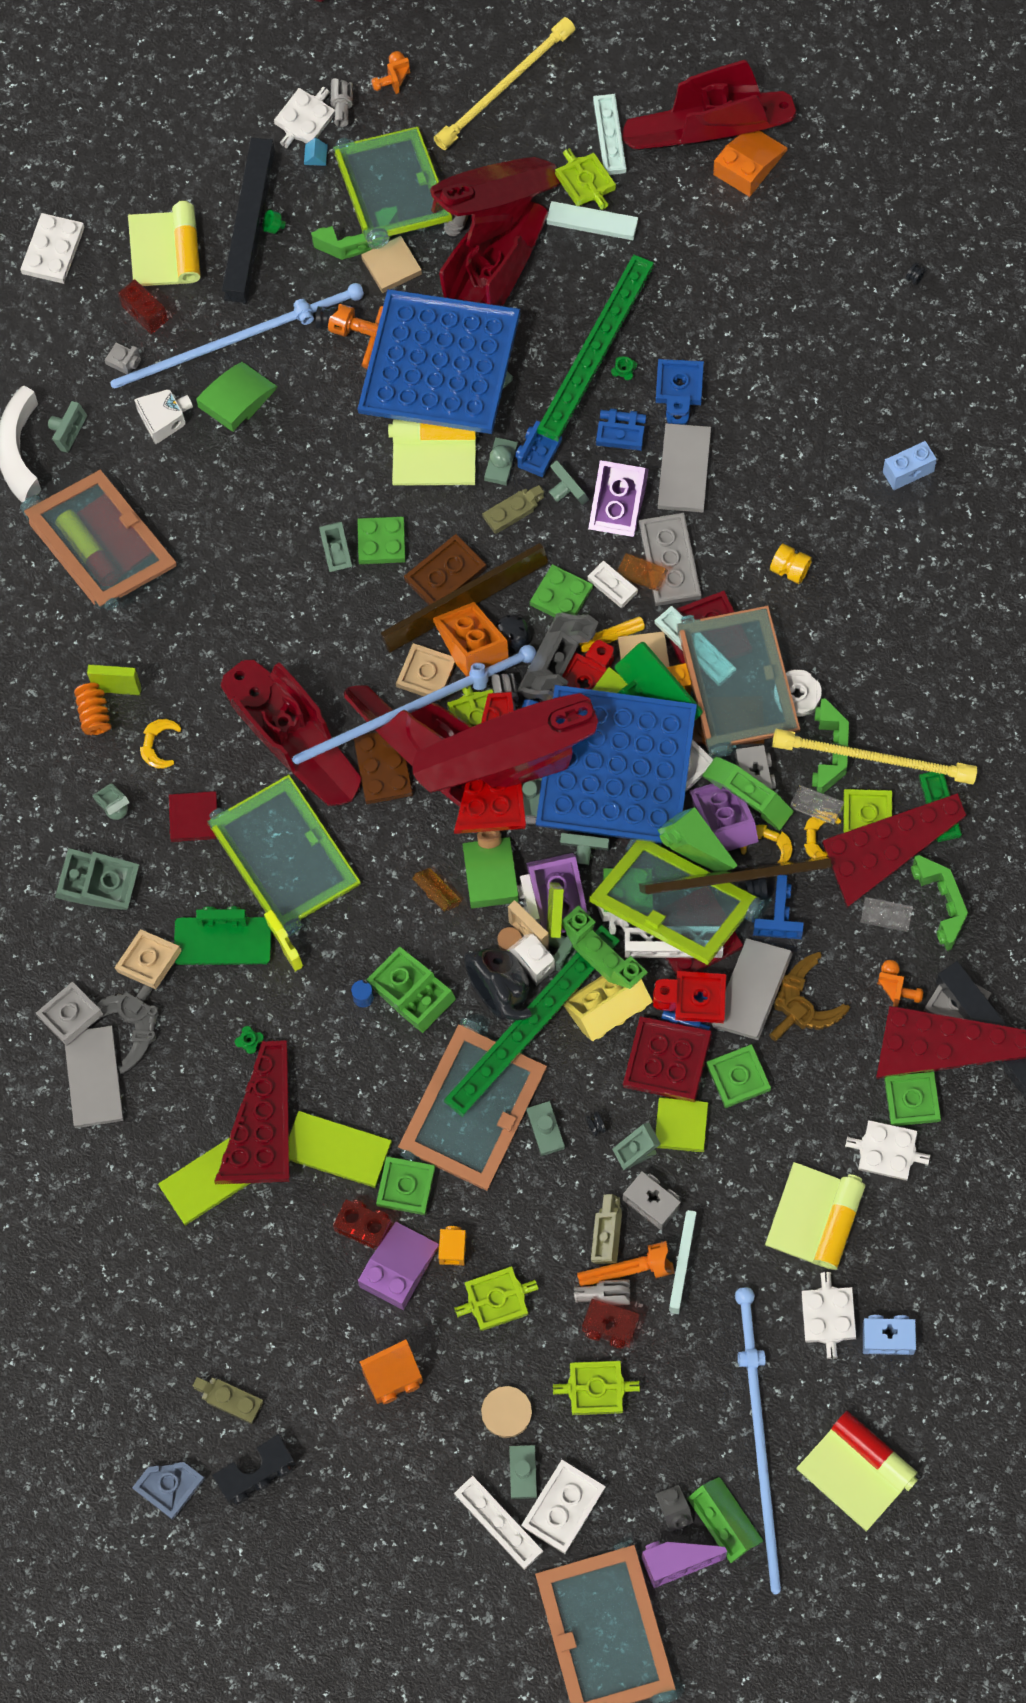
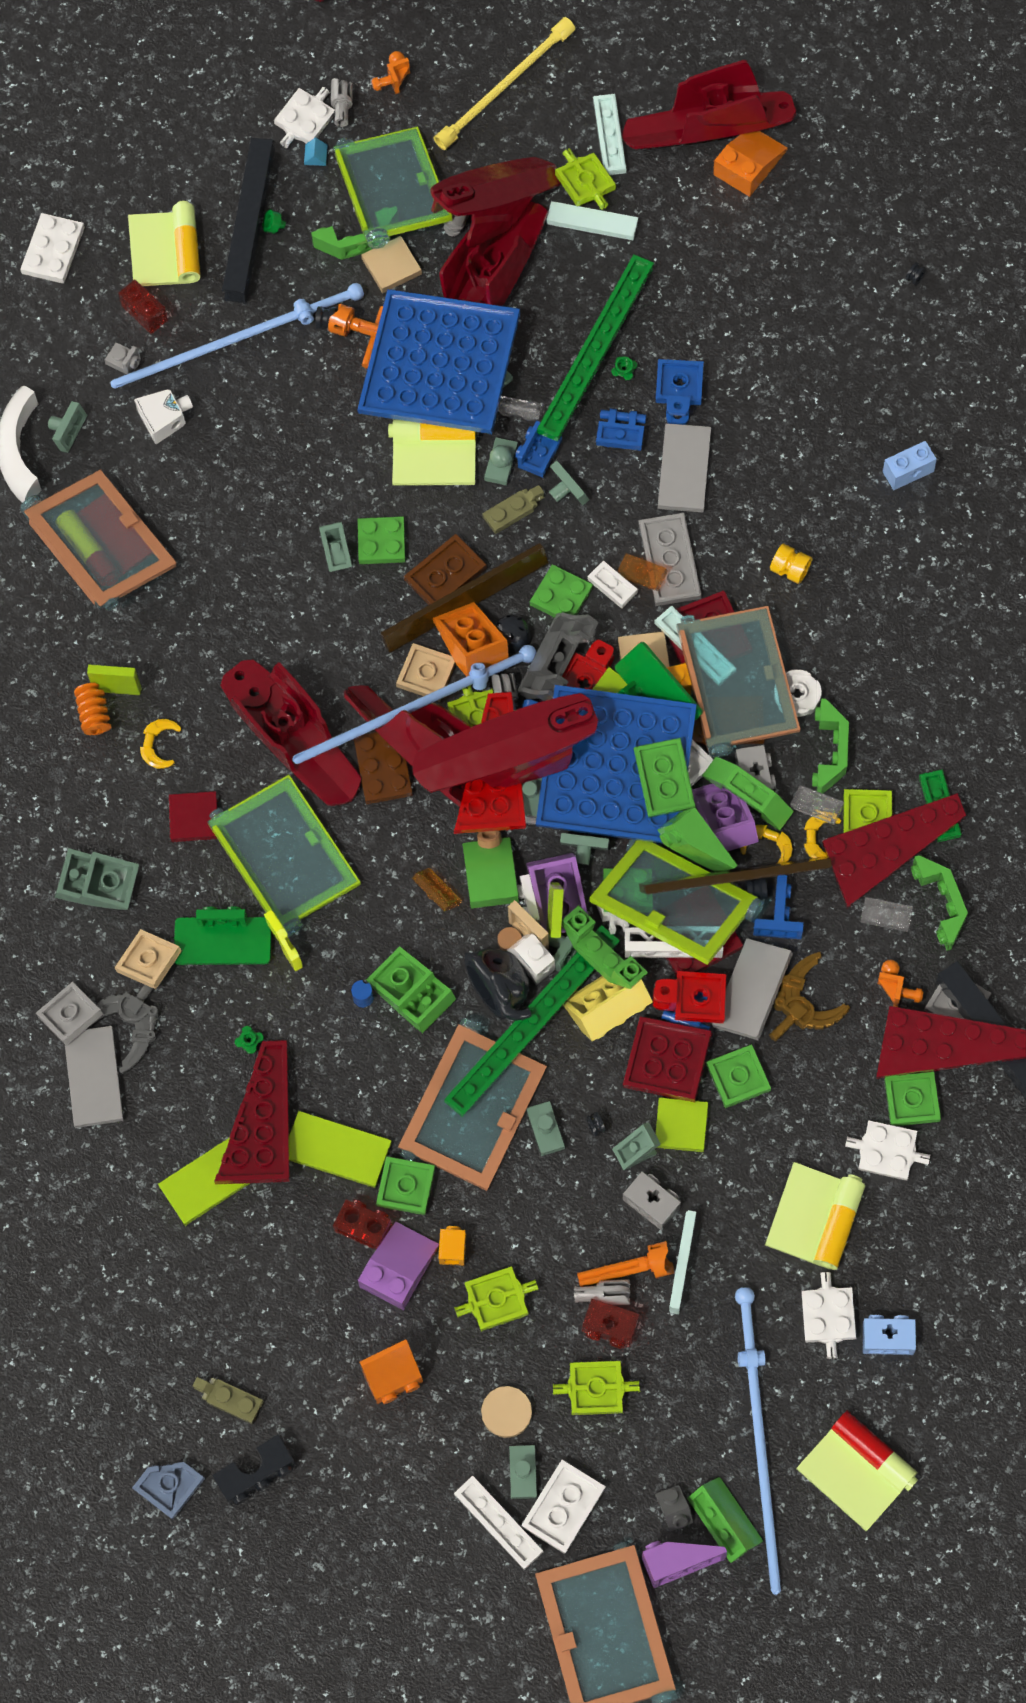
sand green tile [92,783,130,820] -> none
bright green slope [196,362,277,432] -> none
yellow axle [578,617,645,652] -> none
slope [589,460,649,537] -> none
olive hinge [591,1194,622,1264] -> none
light yellow hose [772,728,977,785] -> none
none -> clear plate [498,396,544,421]
none -> bright green tile [633,738,695,818]

